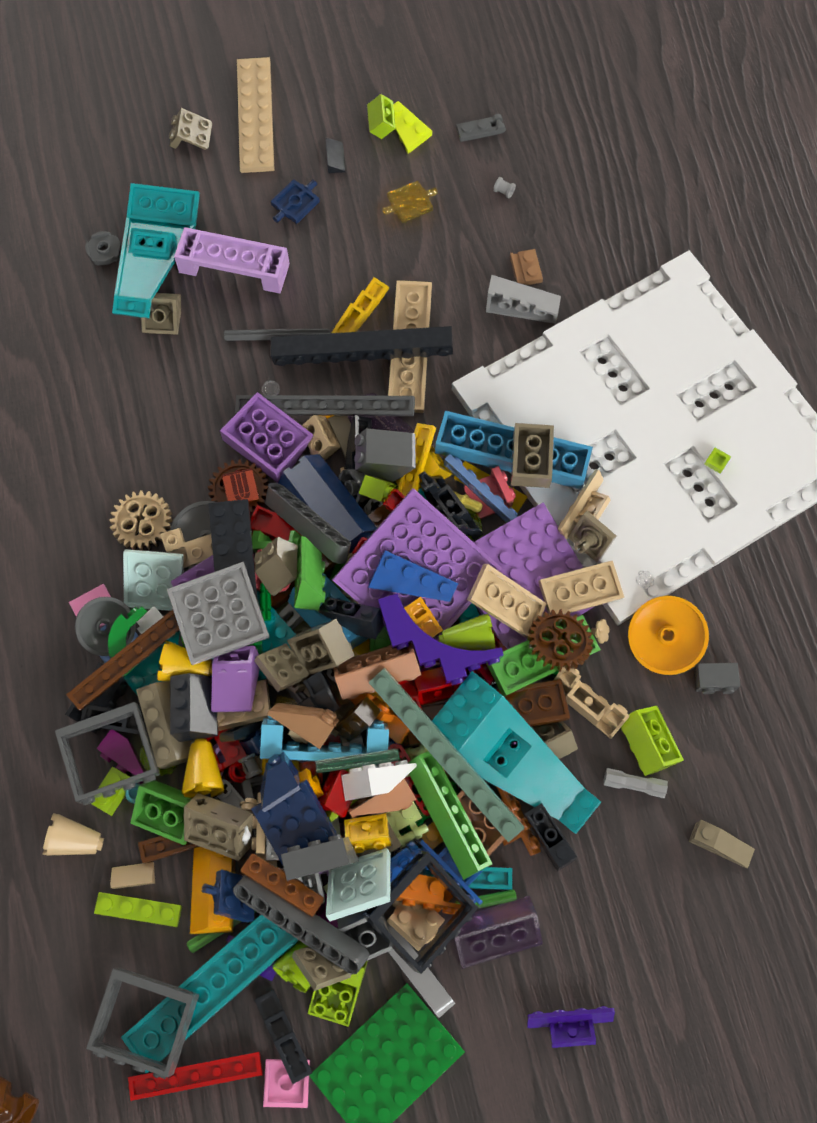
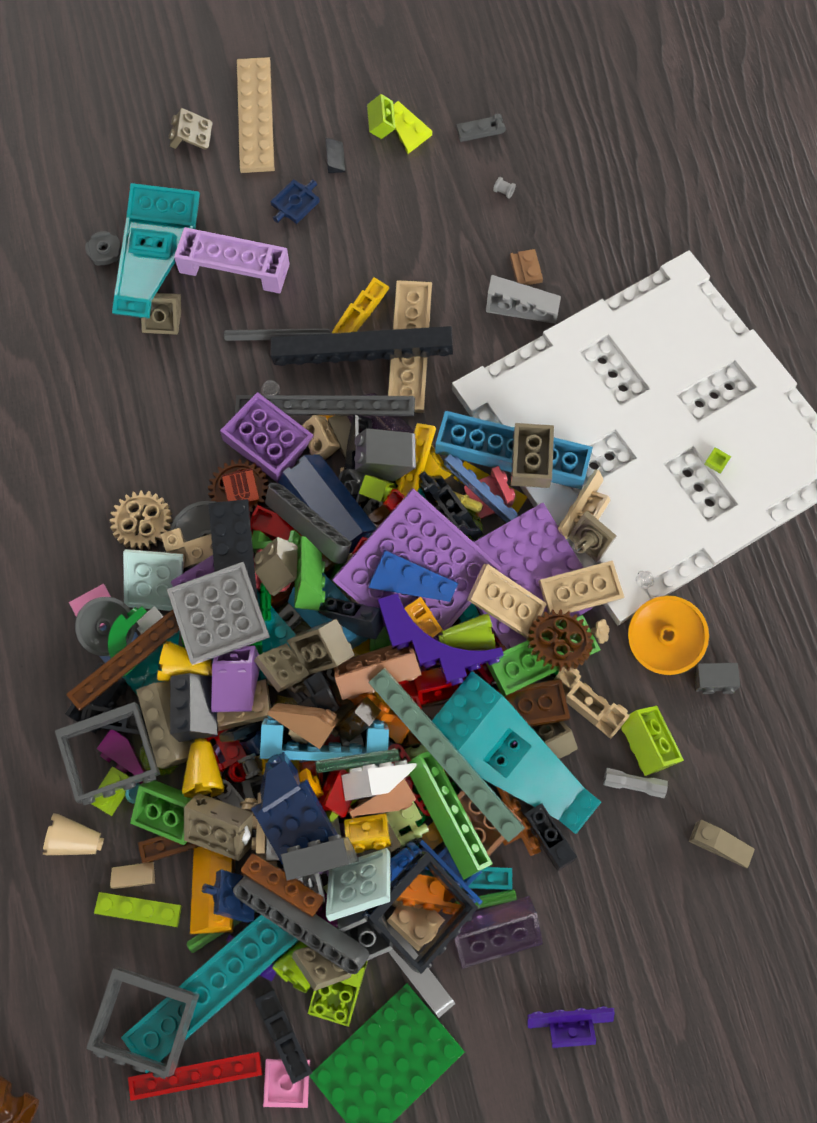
clear yellow plate [382,181,438,223] -> none

